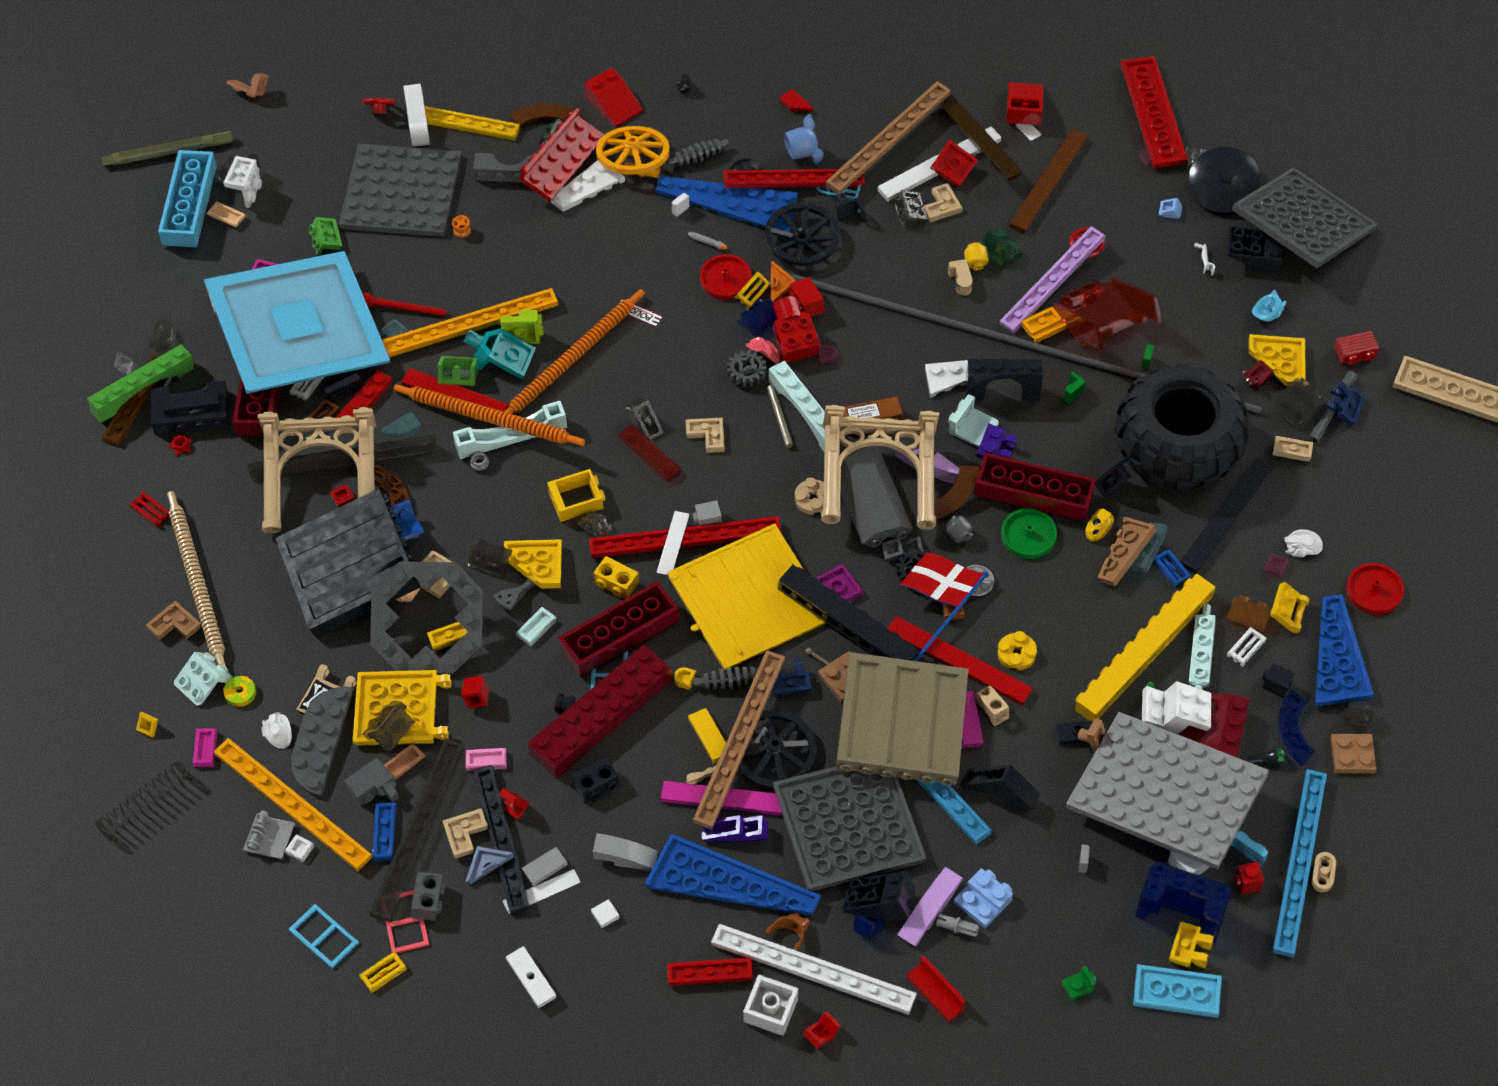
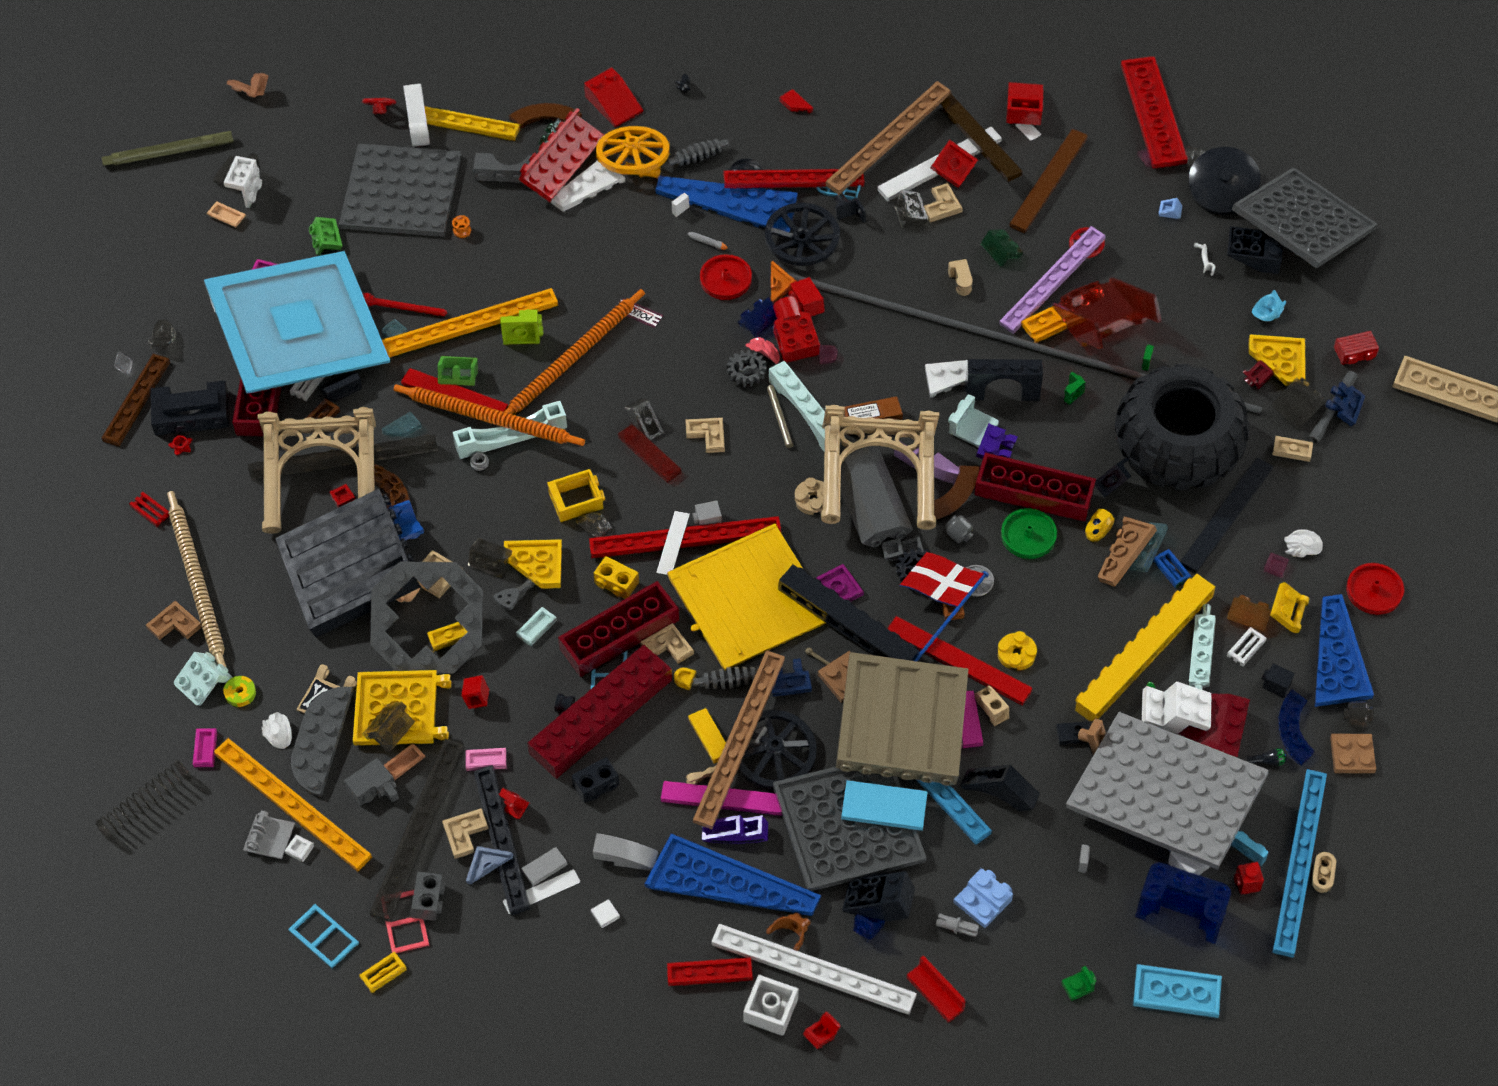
bright green arch [87,345,194,423] -> none
yellow slope [136,712,158,738] -> none
medium azure brick [158,150,217,247] -> none
red plate [336,370,393,418] -> none
blue tile [372,803,396,861] -> none
teal plate [463,328,536,379] -> none
white tile [506,946,556,1009] -> none
yellow tile [735,272,771,309] -> none
medium blue piece [784,114,823,164] -> none
lavender slope [898,867,963,947] -> none
yellow head [964,243,989,271] -> none
yellow plate [1169,922,1214,969] -> none
none -> tan tile [640,623,694,663]
none -> medium azure tile [841,780,927,831]

